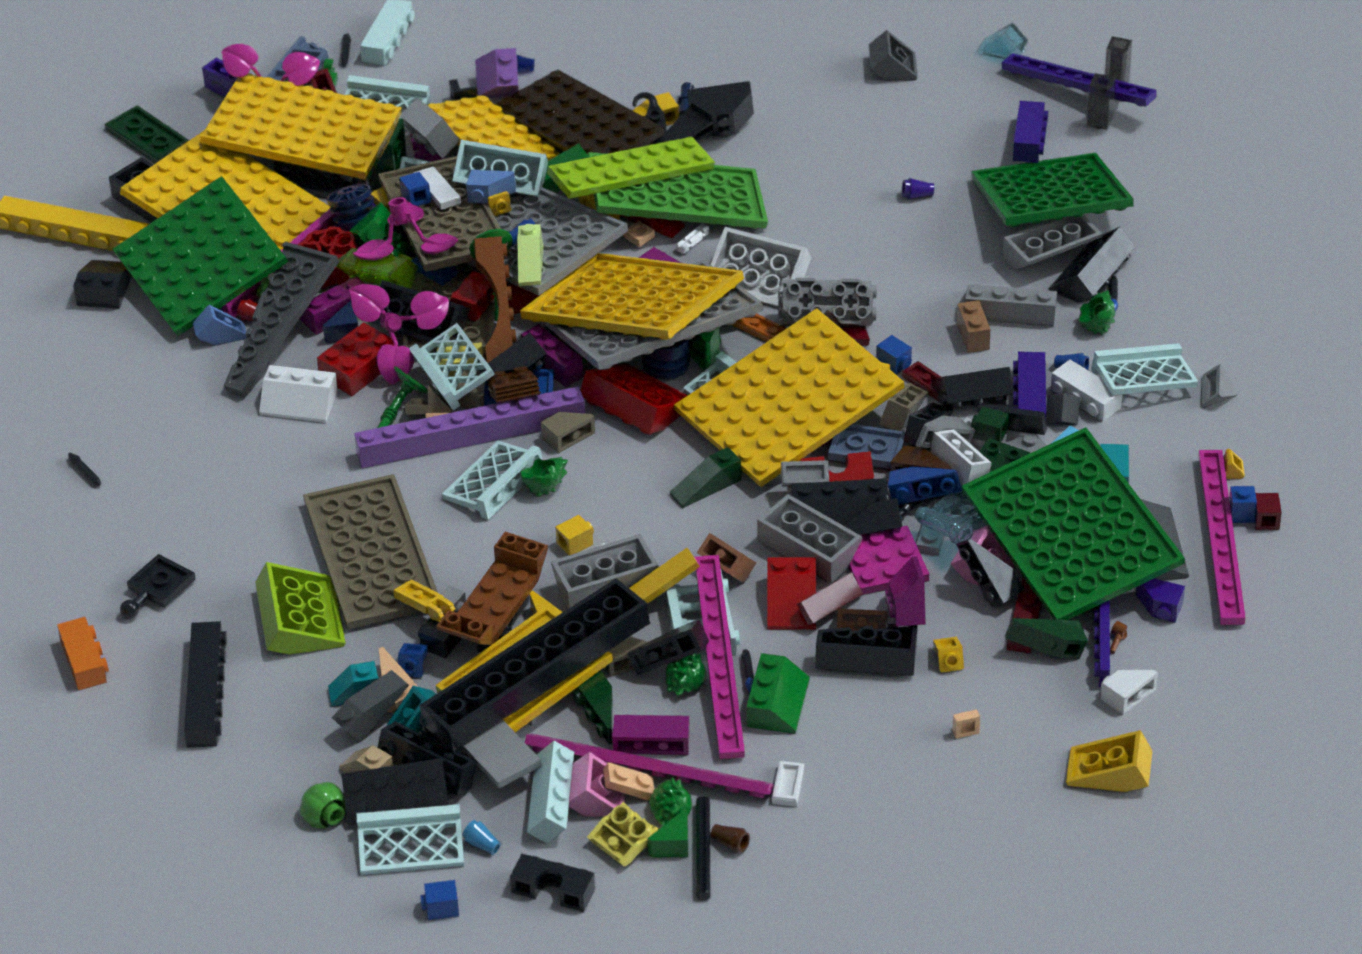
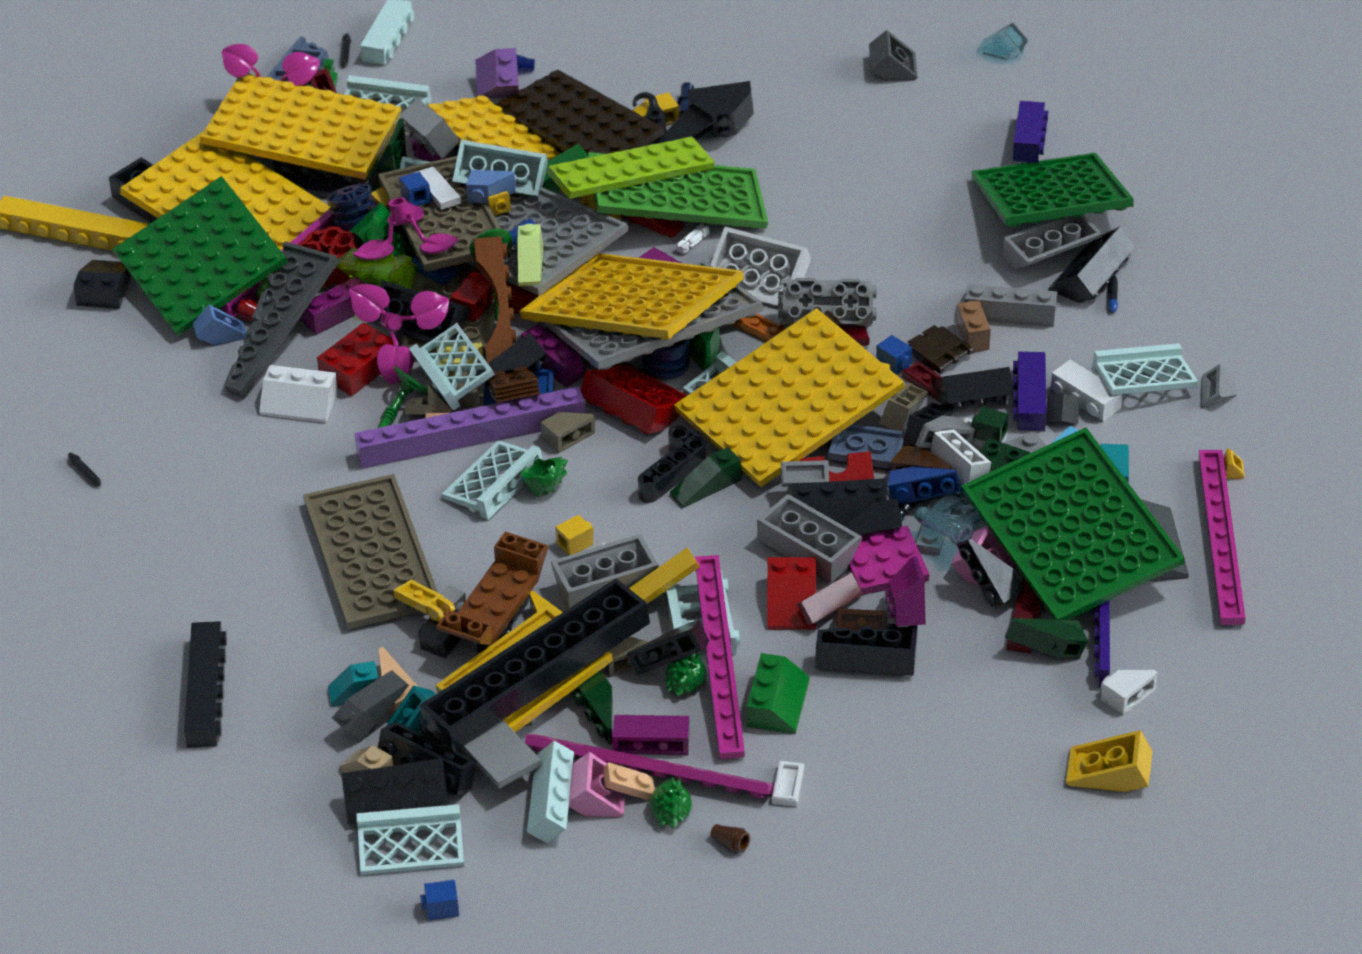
orange brick [57,617,109,691] -> none
dark green tile [105,105,189,164] -> none
black plate [120,554,196,619] -> none
dark purple brick [202,57,238,97] -> none
lime slope [255,562,346,655] -> none
bright green plant [300,782,346,829] -> none
dark blue slope [323,300,358,344] -> none
blue bracket [398,643,428,678] -> none
black panel [449,79,478,101] -> none
dark azure cone [462,820,501,855] -> none
black arch [510,853,595,912] -> none
light yellow slope [587,802,659,867] -> none
light nougat plate [624,221,655,247] -> none
green slope [647,810,688,858] -> none
black axle [696,796,710,900] -> none
nougat brick [697,532,756,583] -> none
black piece [741,649,754,693] -> none
dark purple cone [902,178,935,199] -> none
yellow bracket [933,636,964,672] -> none
light nougat plate [952,709,980,739] -> none
black tile [977,404,1047,435] -> none
dark purple plate [1001,53,1157,107] -> none
blue cone [1054,353,1089,370] -> none
green hair [1078,290,1115,335] -> none
clear smoke arch [1087,36,1132,130] -> none
dark orange hand [1110,621,1127,654] -> none
dark purple slope [1135,578,1185,623] -> none
blue brick [1229,486,1257,523] -> none
dark red brick [1255,493,1282,530] -> none
none -> black beam [638,425,707,503]
none -> dark brown plate [907,325,974,374]

